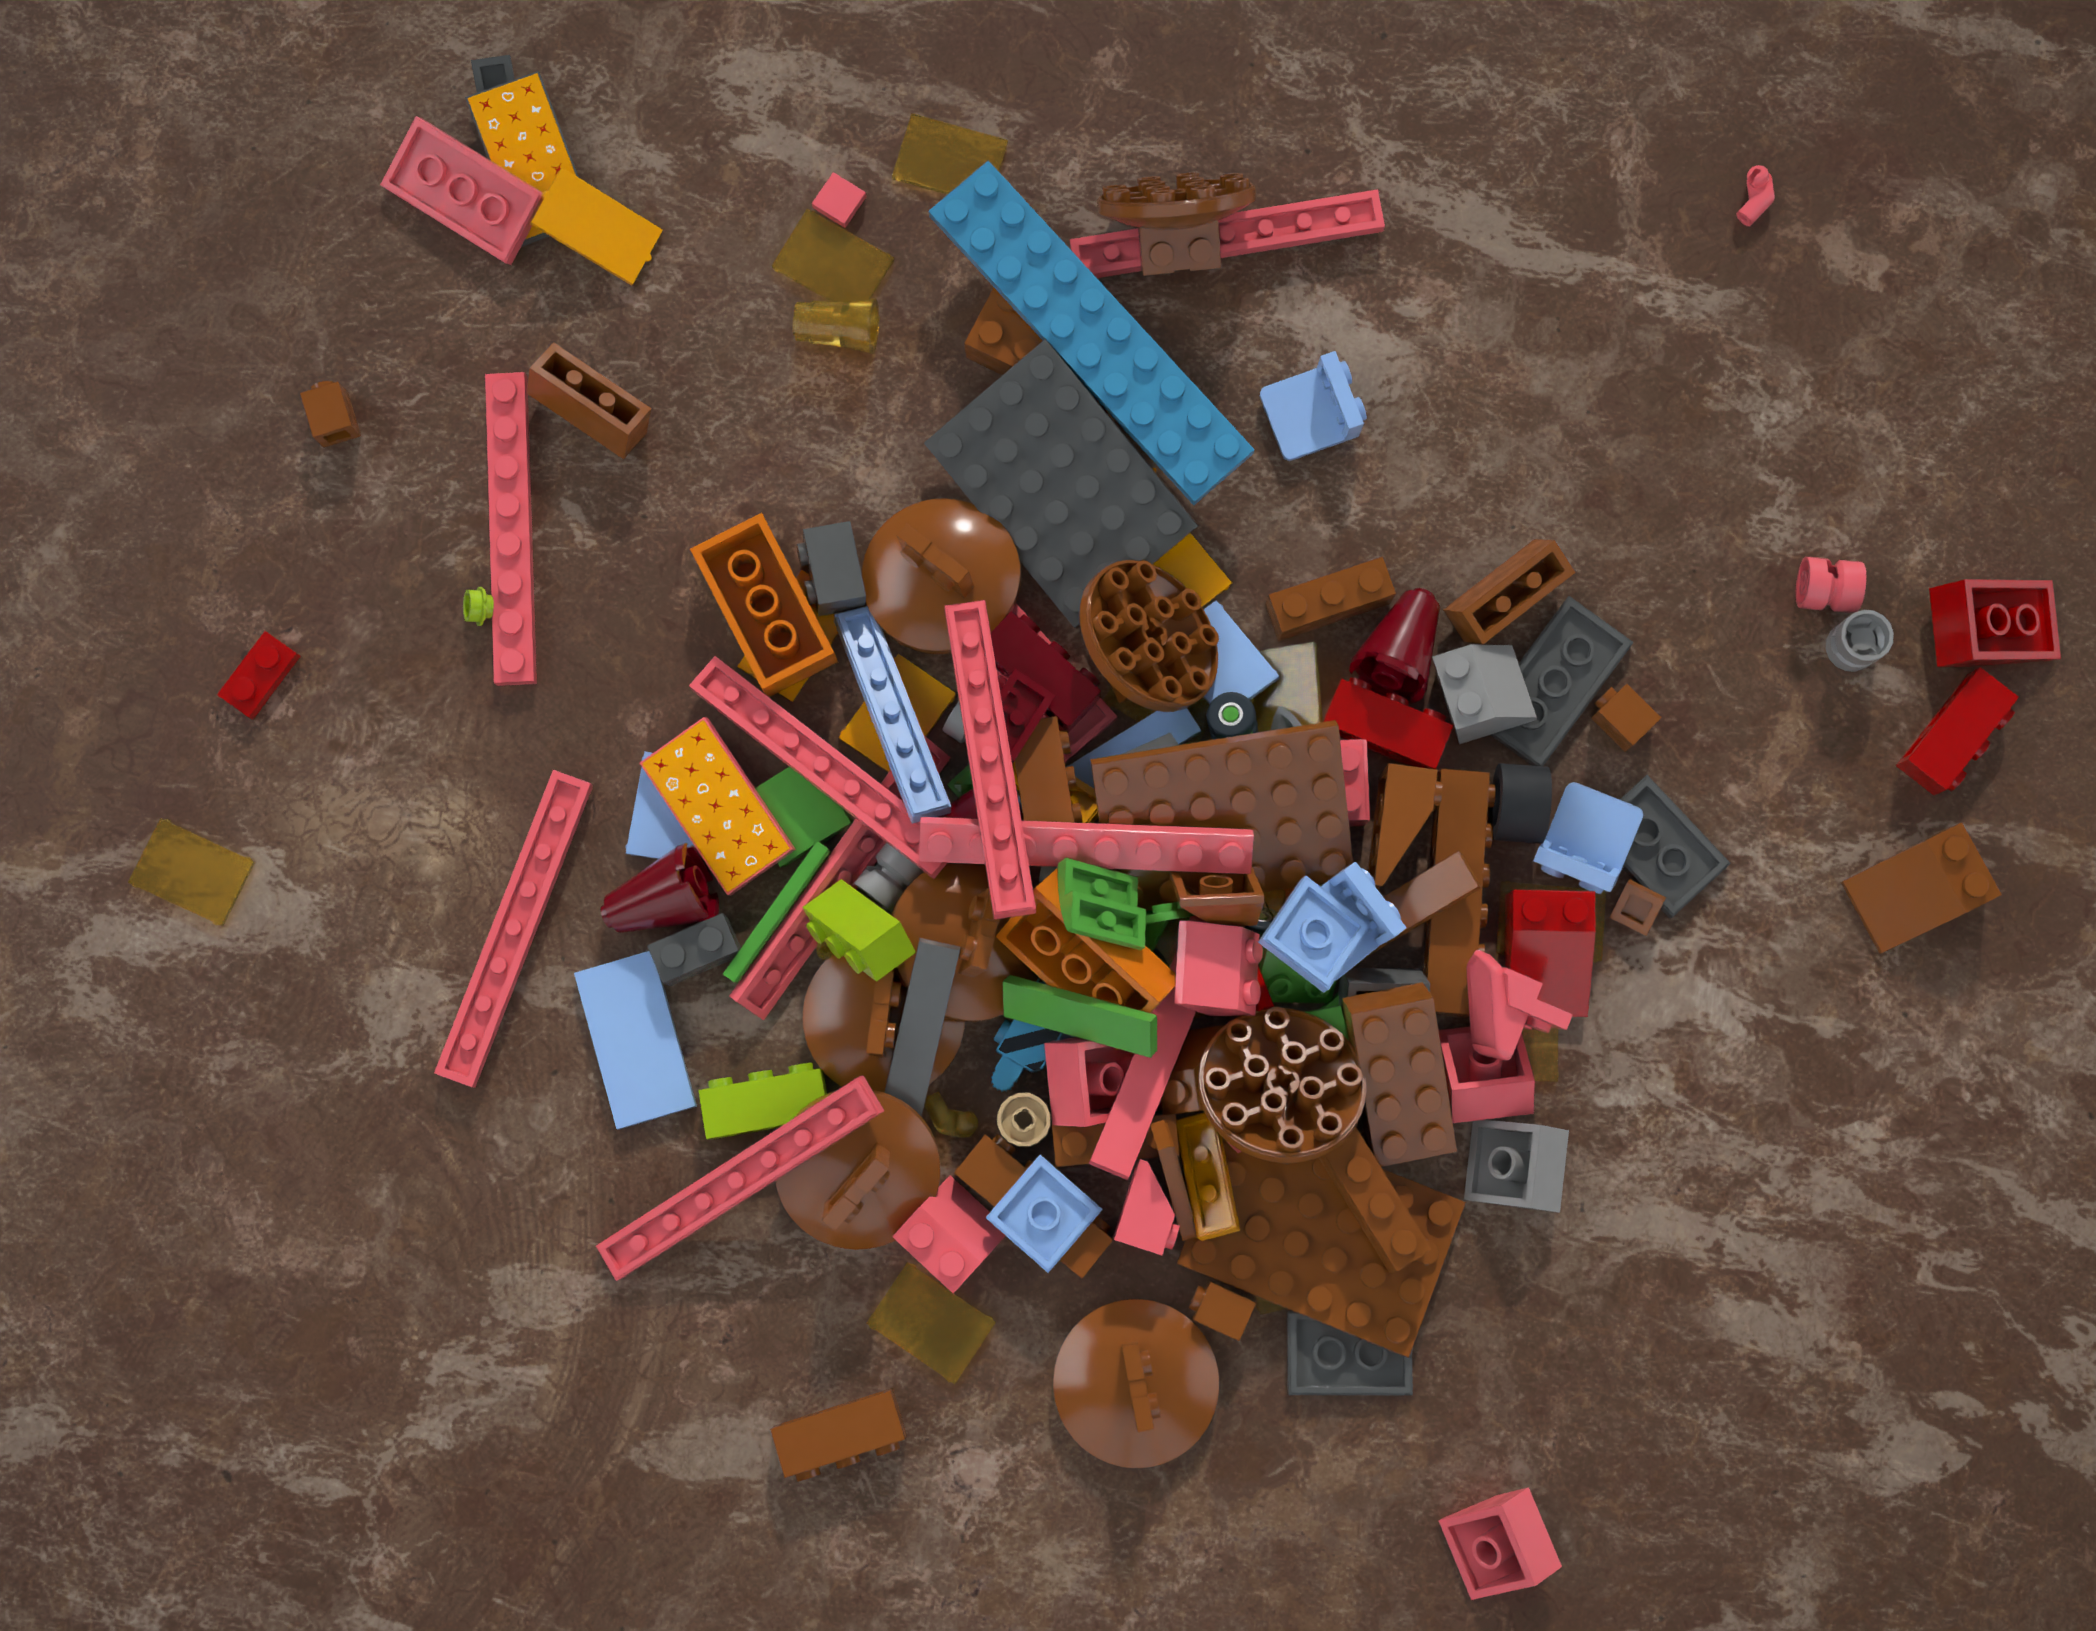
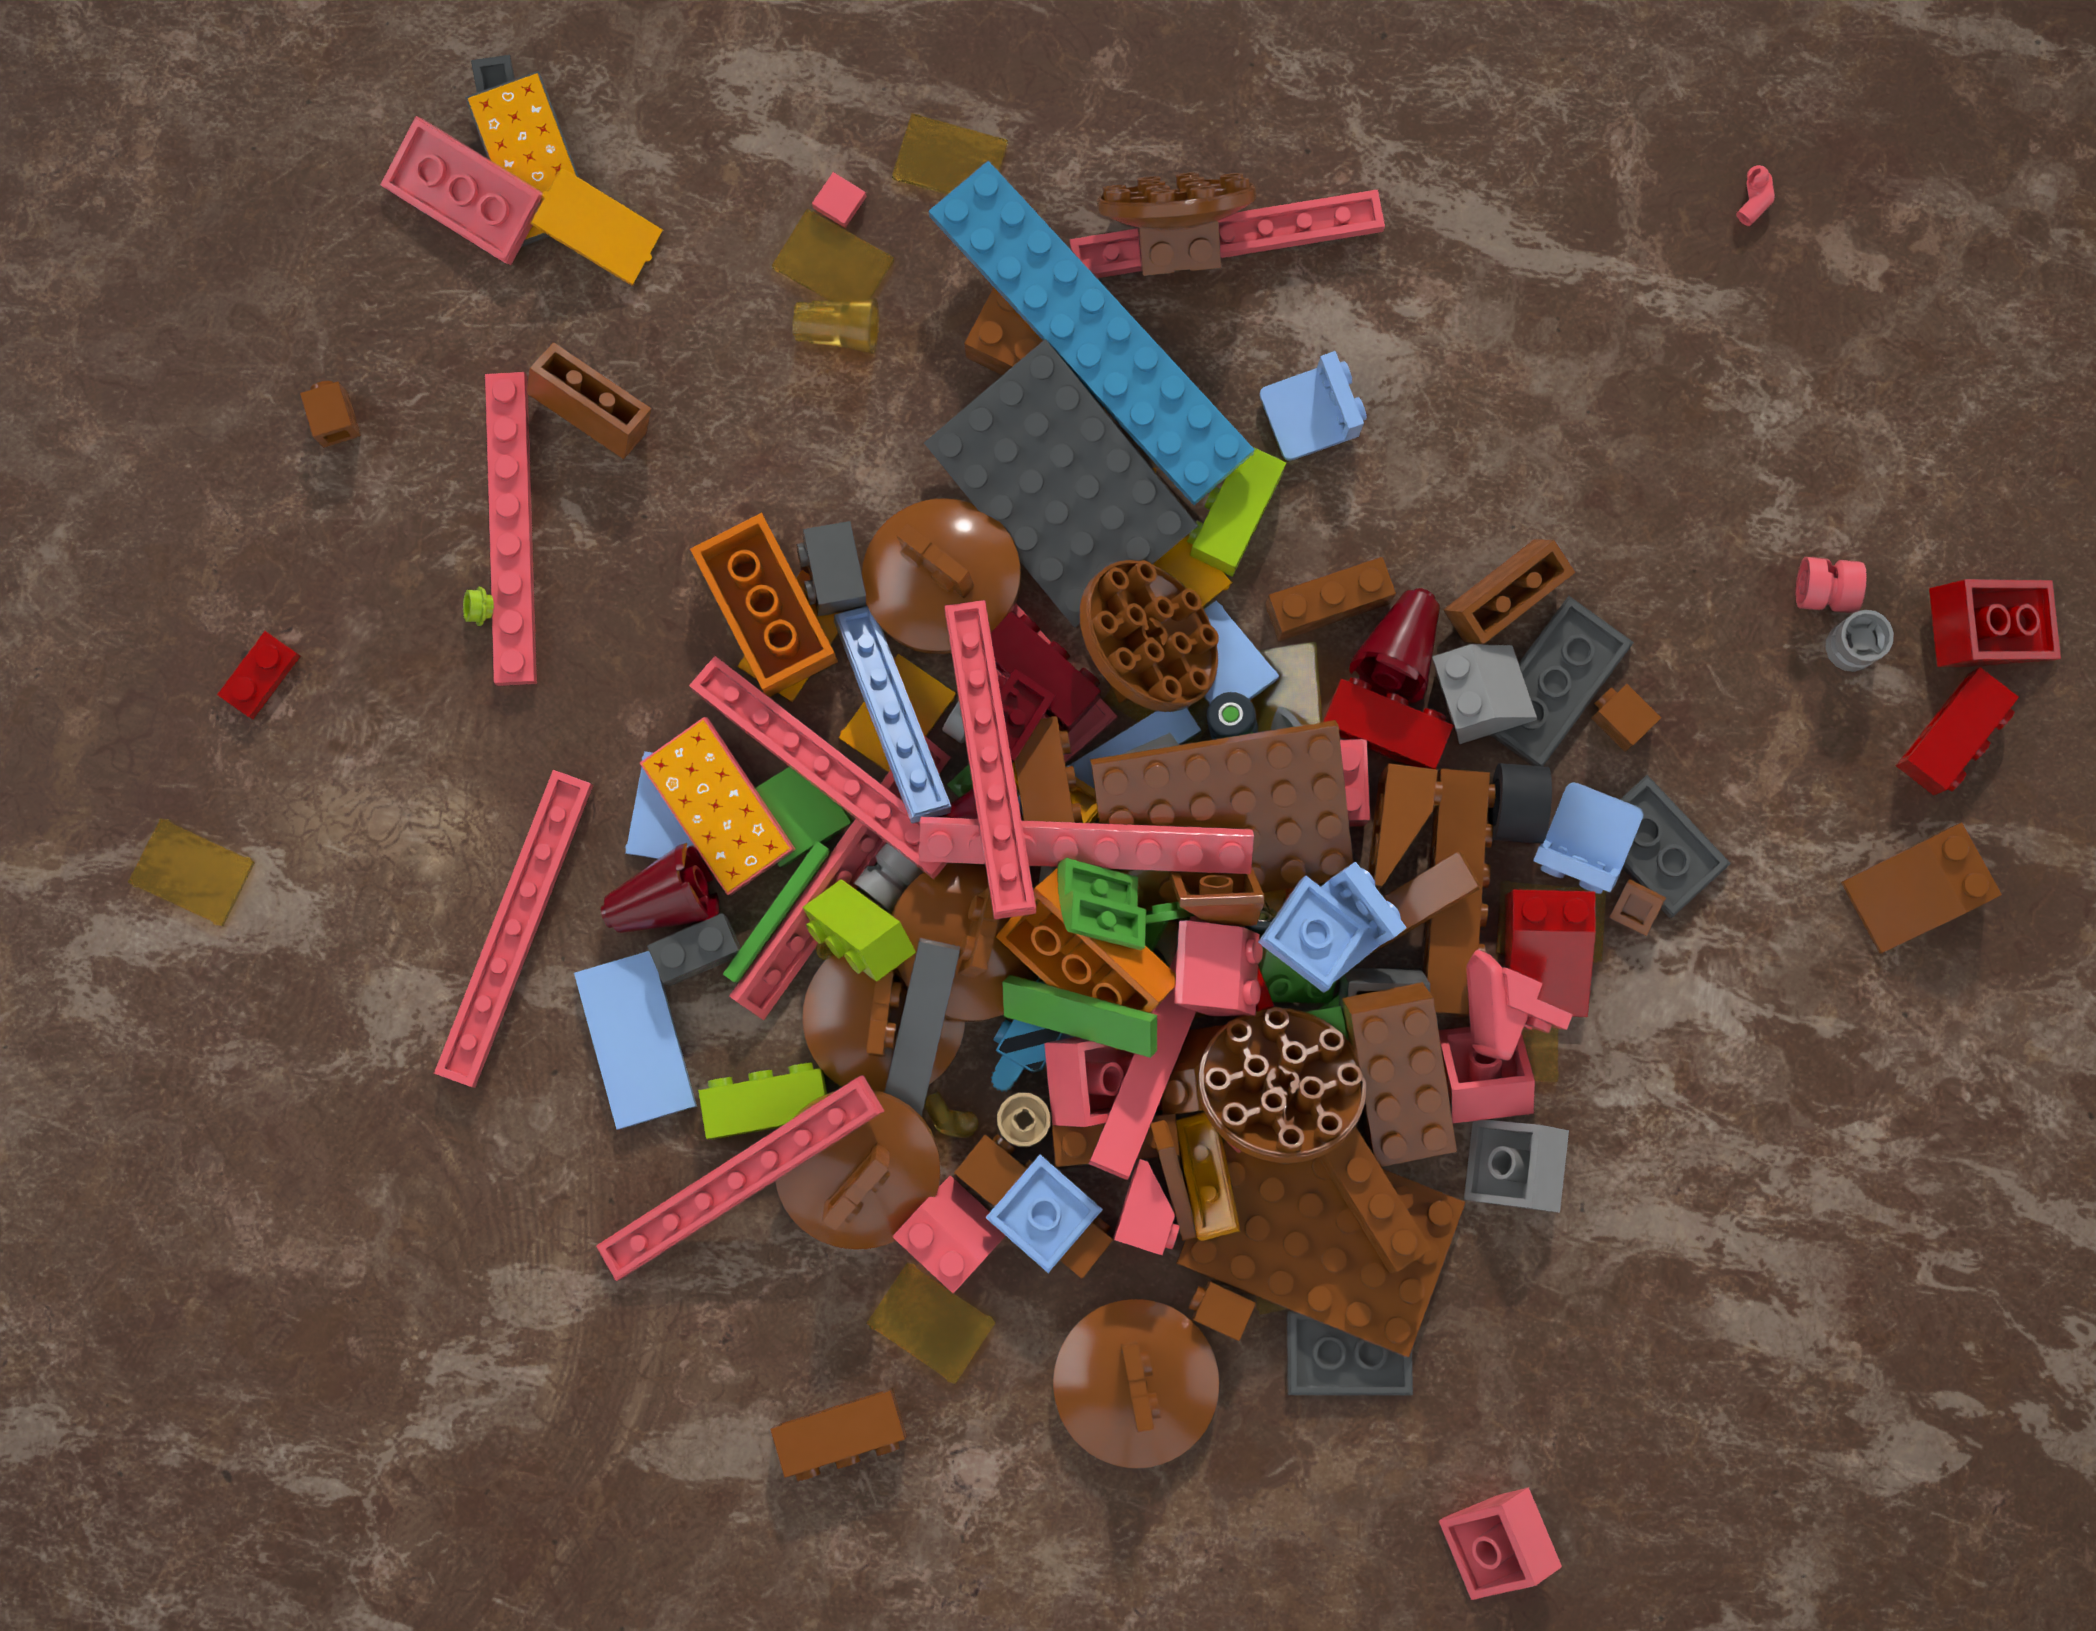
none -> lime brick [1187,447,1286,577]

